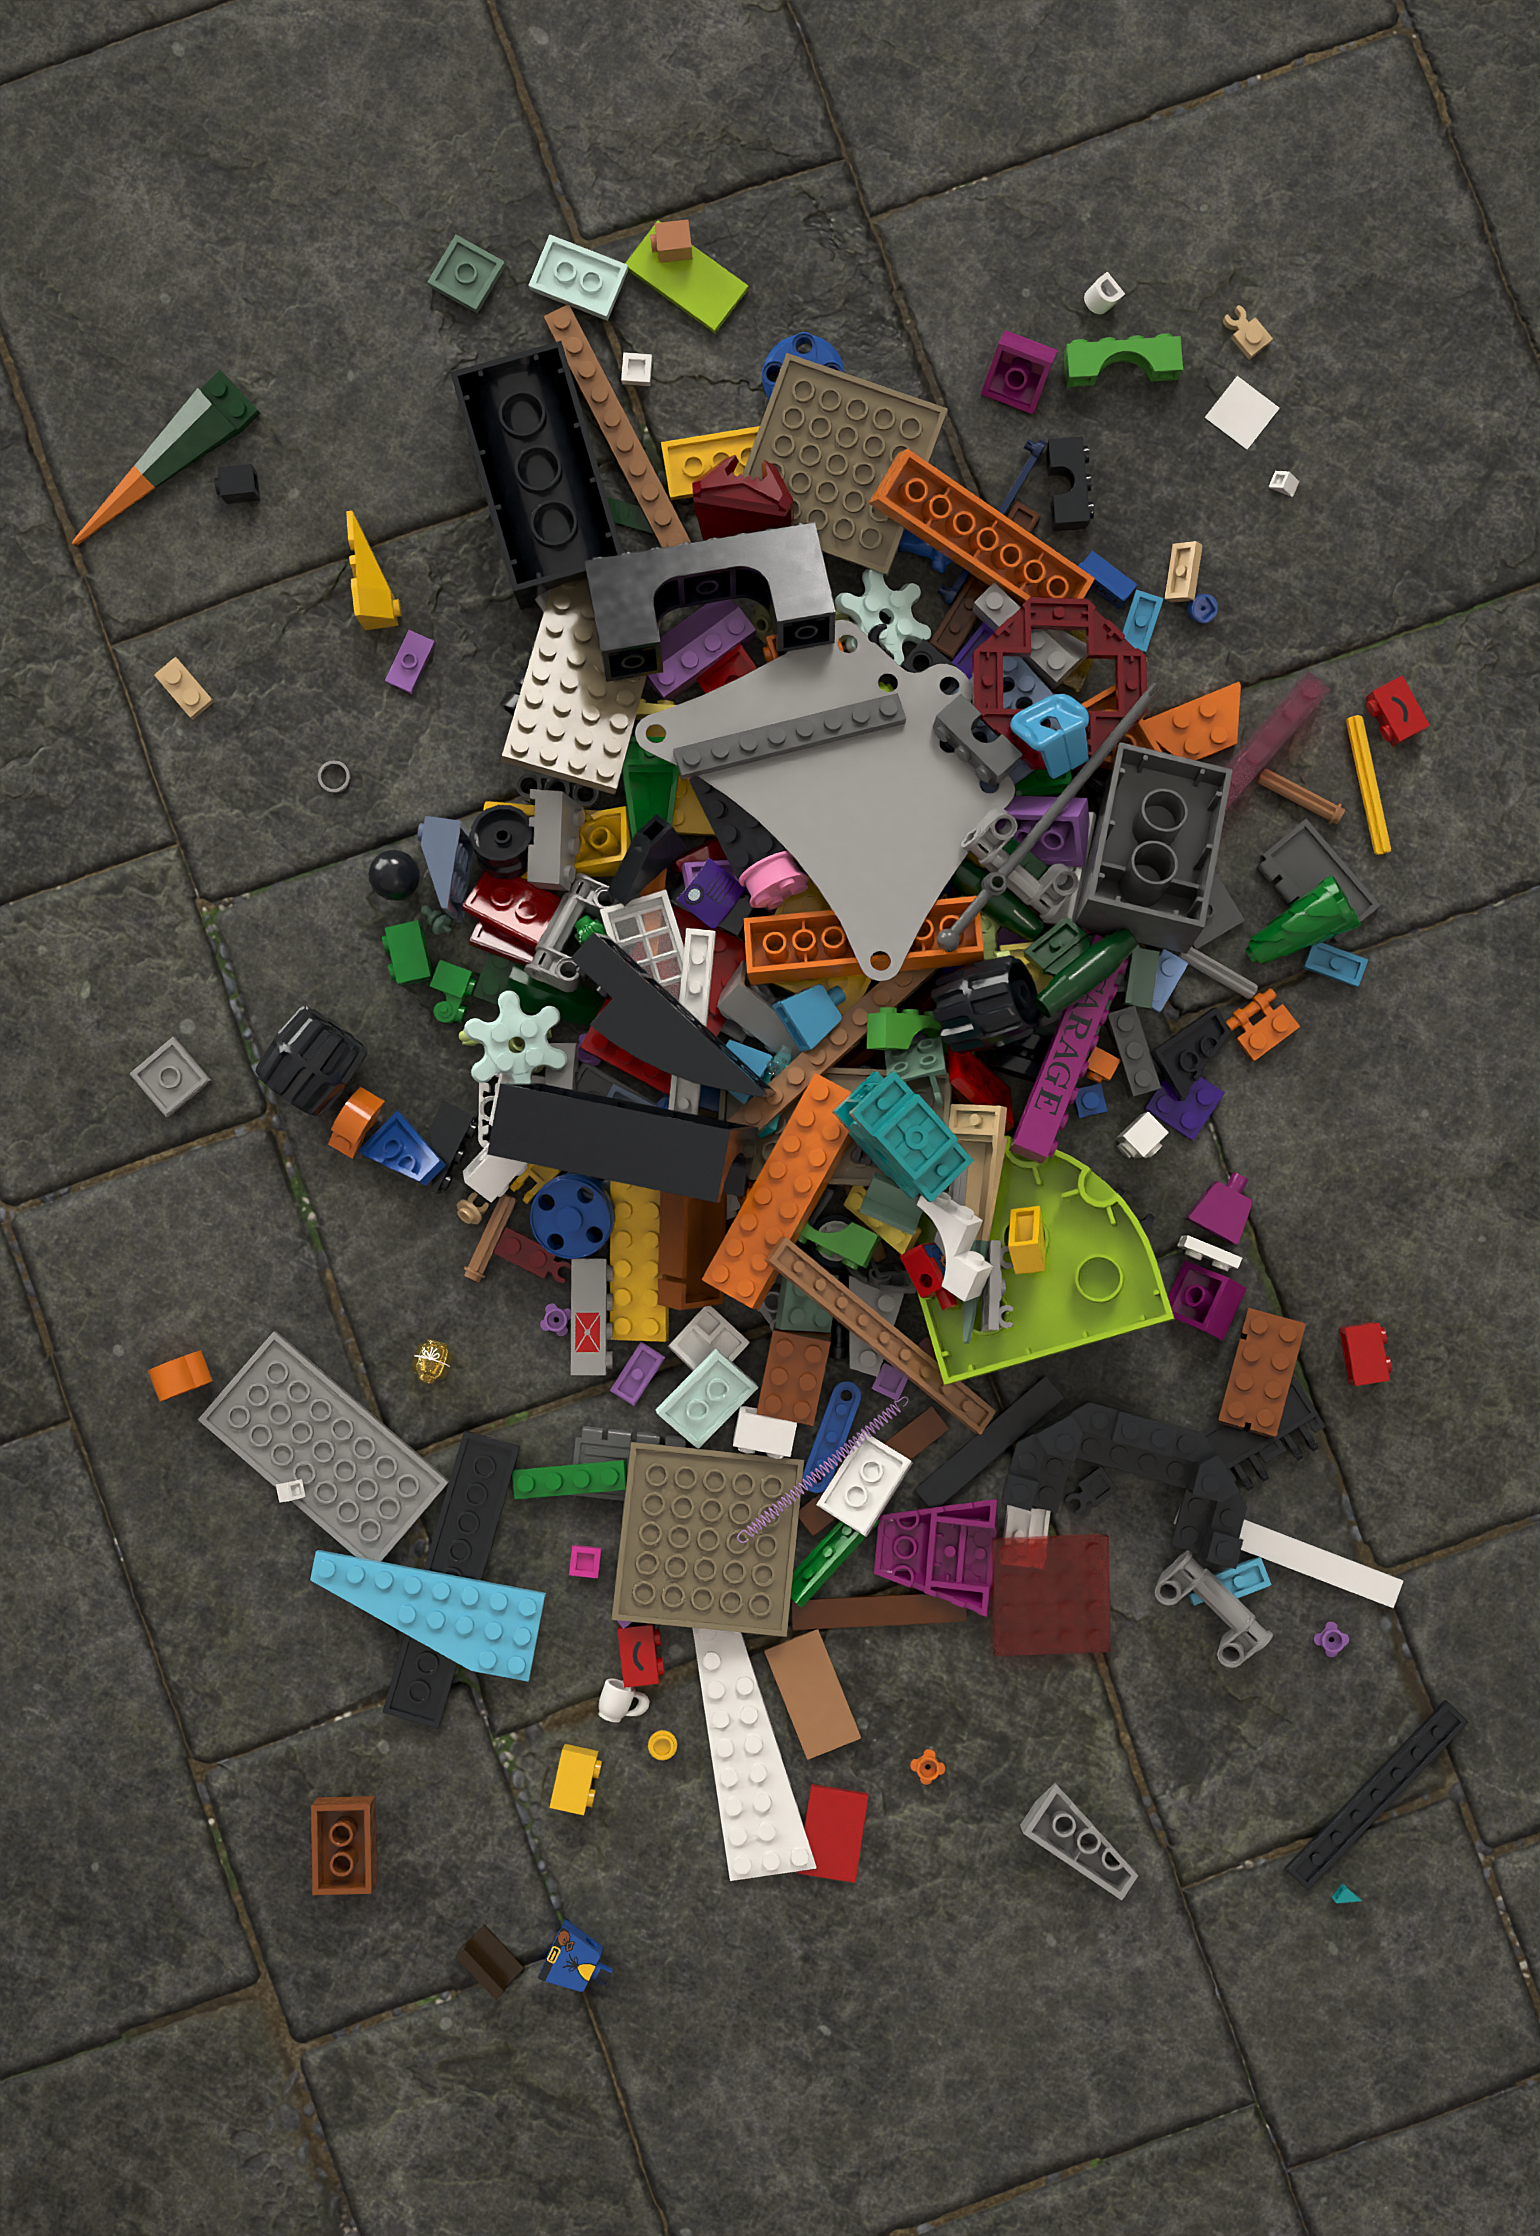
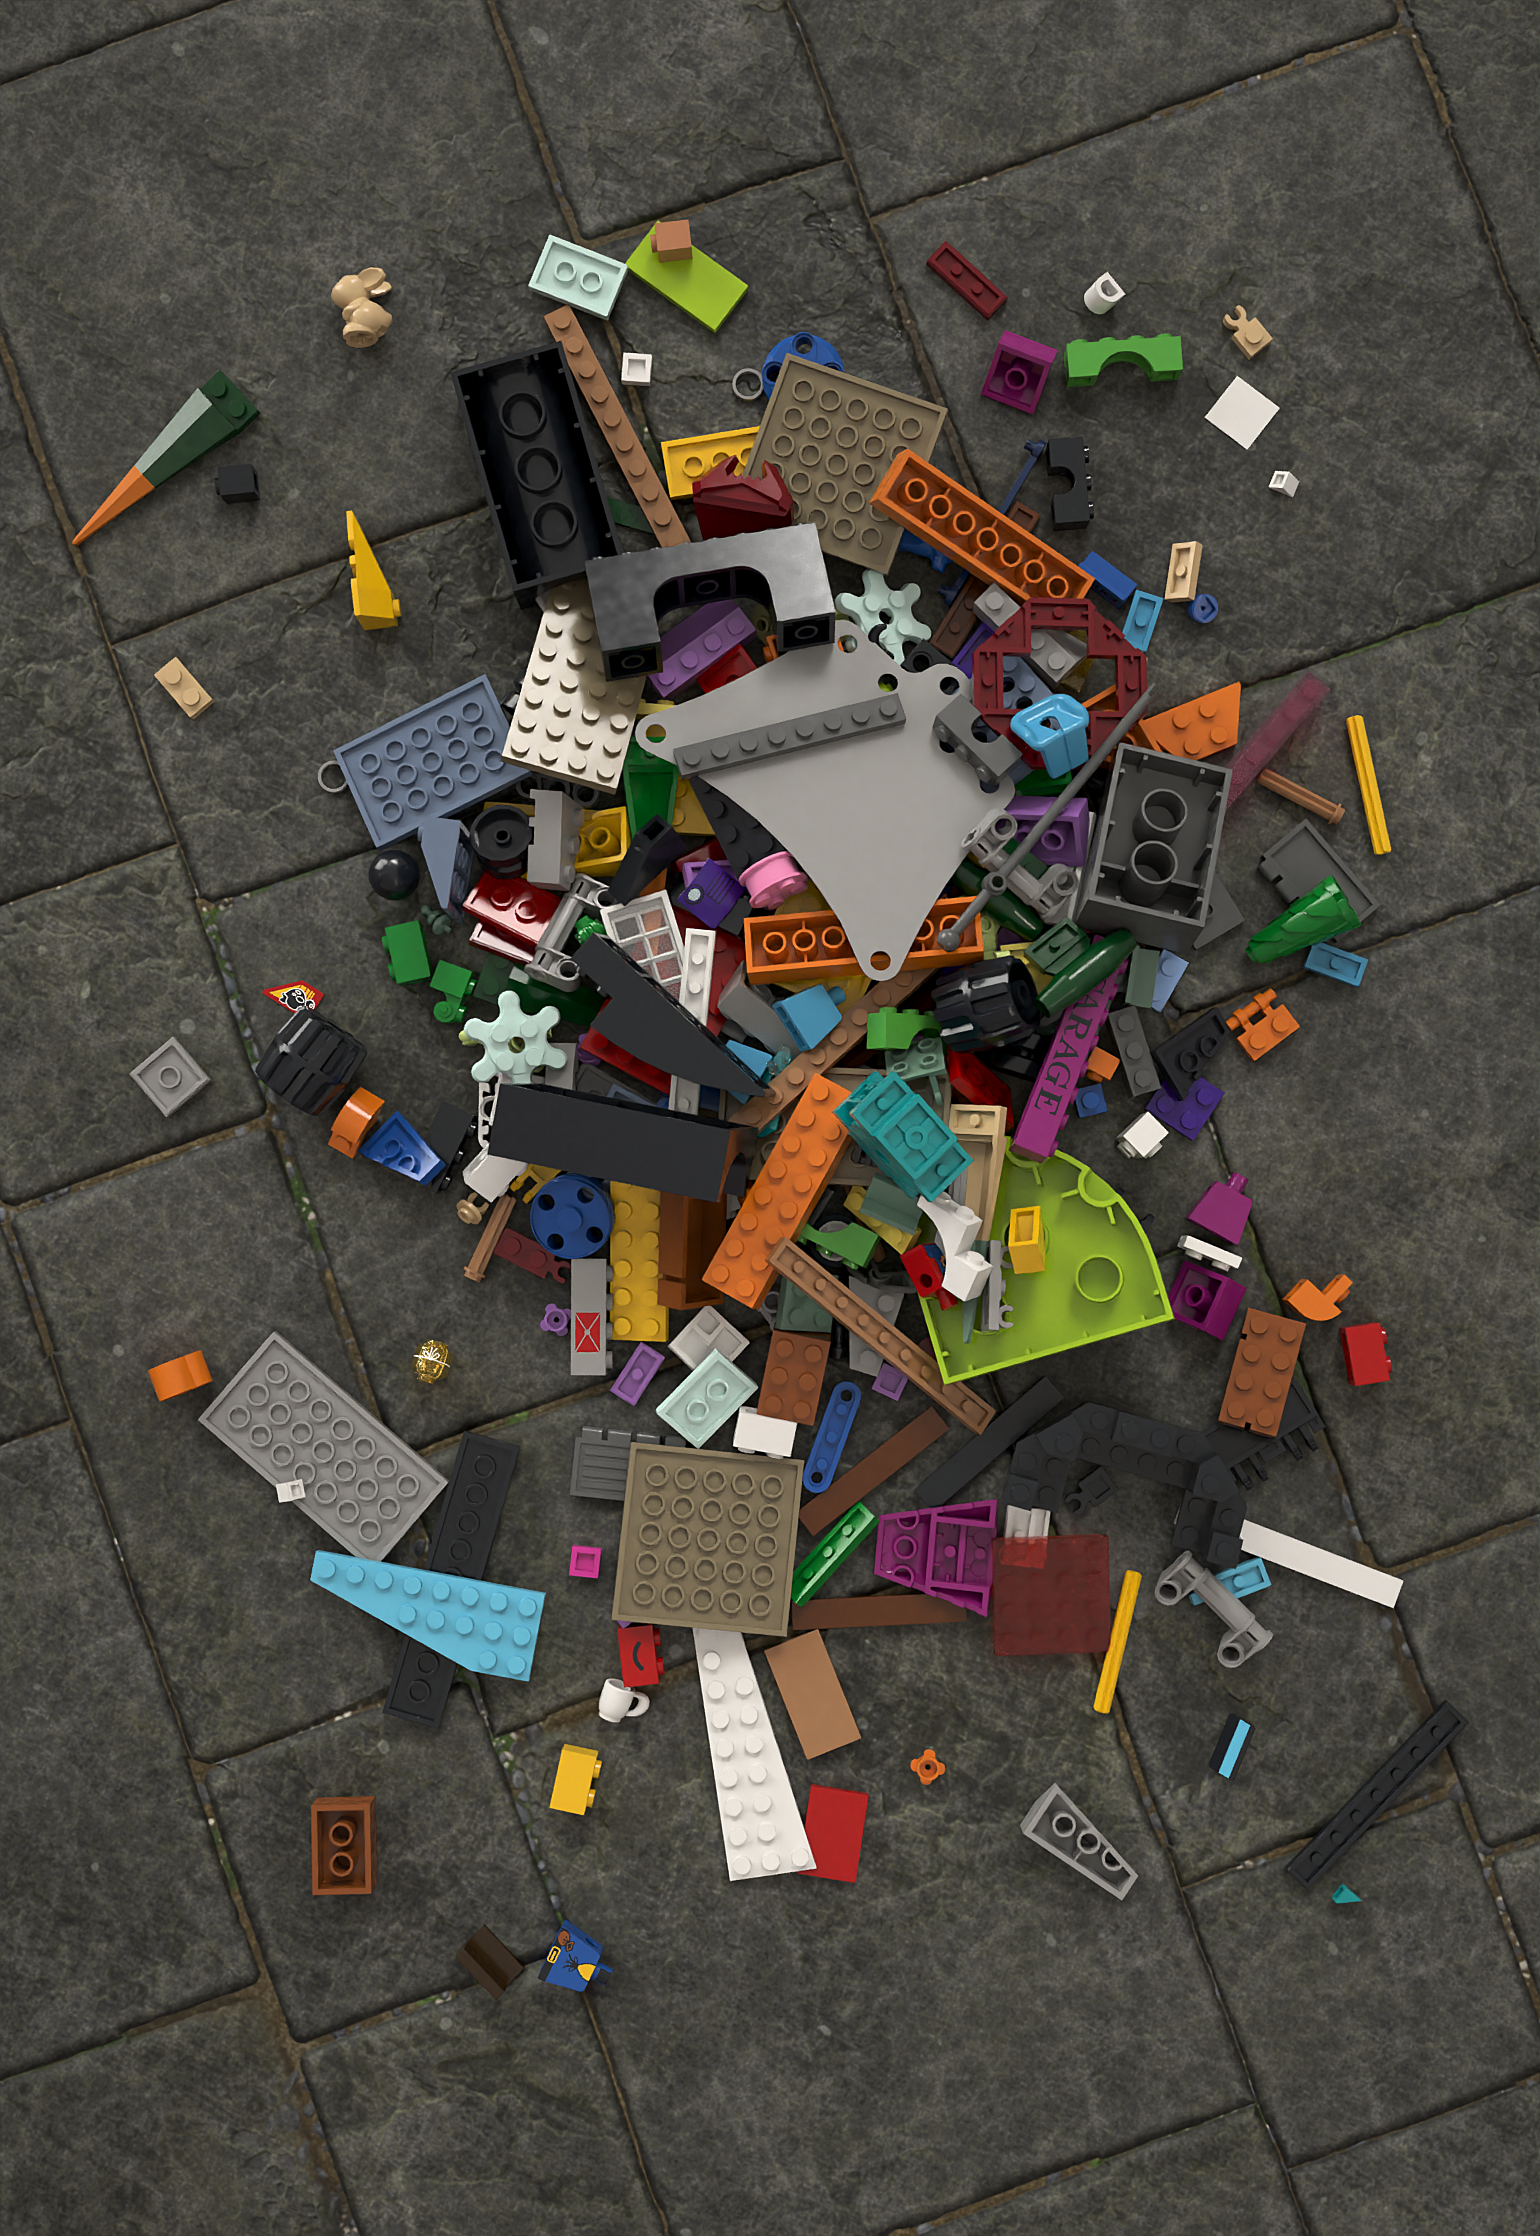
medium lavender plate [385,630,436,694] -> none
sand green plate [427,234,506,314] -> none
green plate [512,1460,627,1499] -> none
yellow plate [648,1730,677,1760] -> none
lavender piece [737,1397,909,1543] -> none
white tile [816,1431,913,1537] -> none
light grey axle [1179,947,1258,999] -> none
medium lavender plate [1314,1622,1349,1657] -> none
red brick [1366,675,1430,747] -> none
none -> sticker [262,980,325,1014]
none -> tan animal [331,267,393,348]
none -> sand blue plate [333,674,533,851]
none -> light grey piece [732,368,764,401]
none -> dark red tile [926,241,1008,321]
none -> yellow axle [1093,1570,1142,1714]
none -> black slope [1209,1714,1256,1781]
none -> orange brick [1282,1274,1353,1321]

